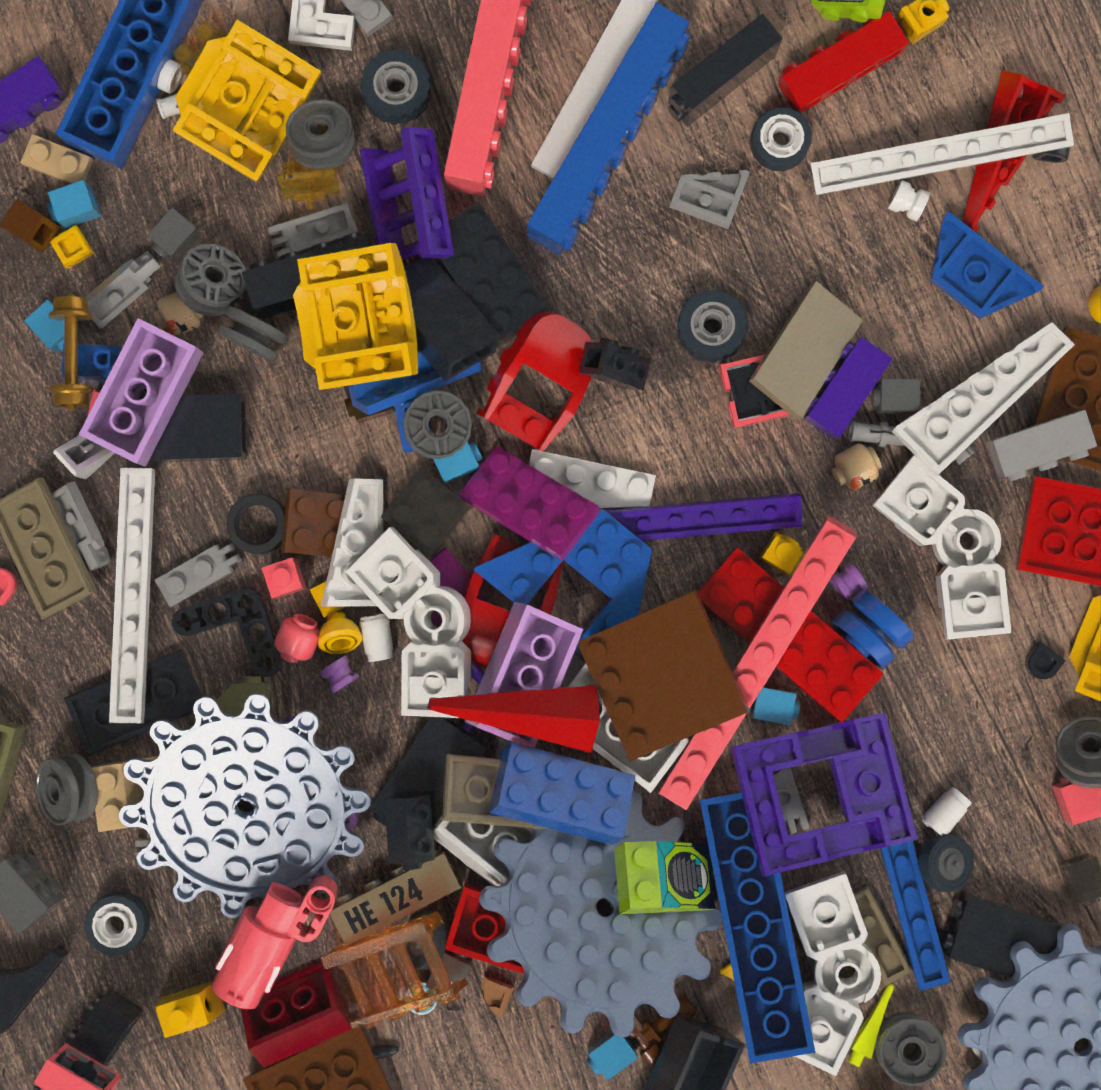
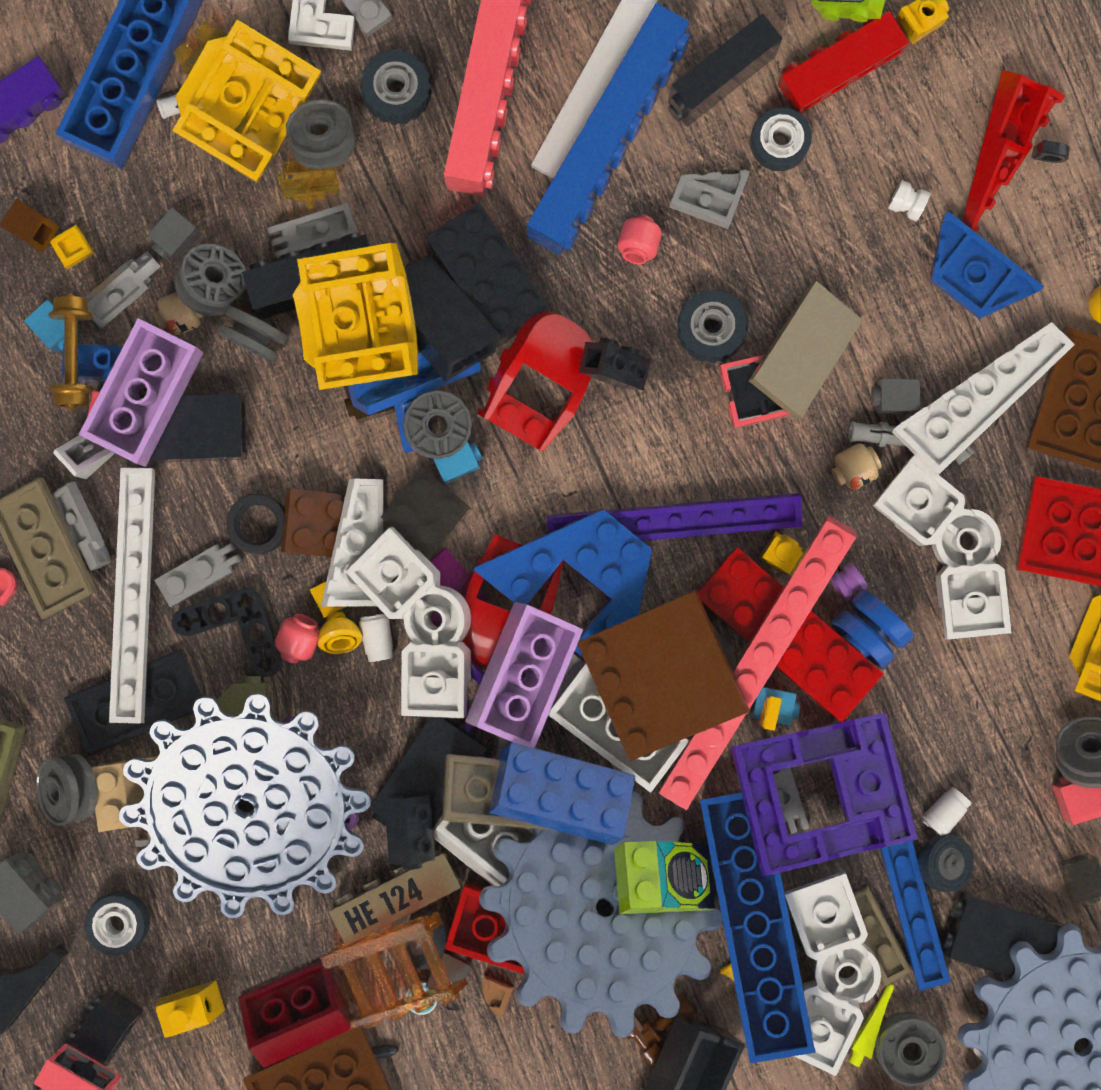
tan plate [20,134,93,184] -> none
dark azure brick [47,180,101,229] -> none
white tile [157,59,183,94] -> none
coral piece [211,875,338,1009] -> none
coral brick [262,558,307,598] -> none
medium lavender wheel [319,655,360,694] -> none
dark purple fence [360,127,454,268] -> none
red wedge [427,685,600,753] -> none
magenta plate [459,446,600,561] -> none
white wing [529,449,656,508] -> none
dark azure brick [586,1030,638,1081] -> none
dark purple brick [804,337,893,440] -> none
white plate [811,113,1074,195] -> none
light grey brick [986,410,1097,481] -> none
black tile [1025,641,1066,679] -> none
none -> coral head [617,215,662,264]
none -> yellow tile [759,695,782,731]

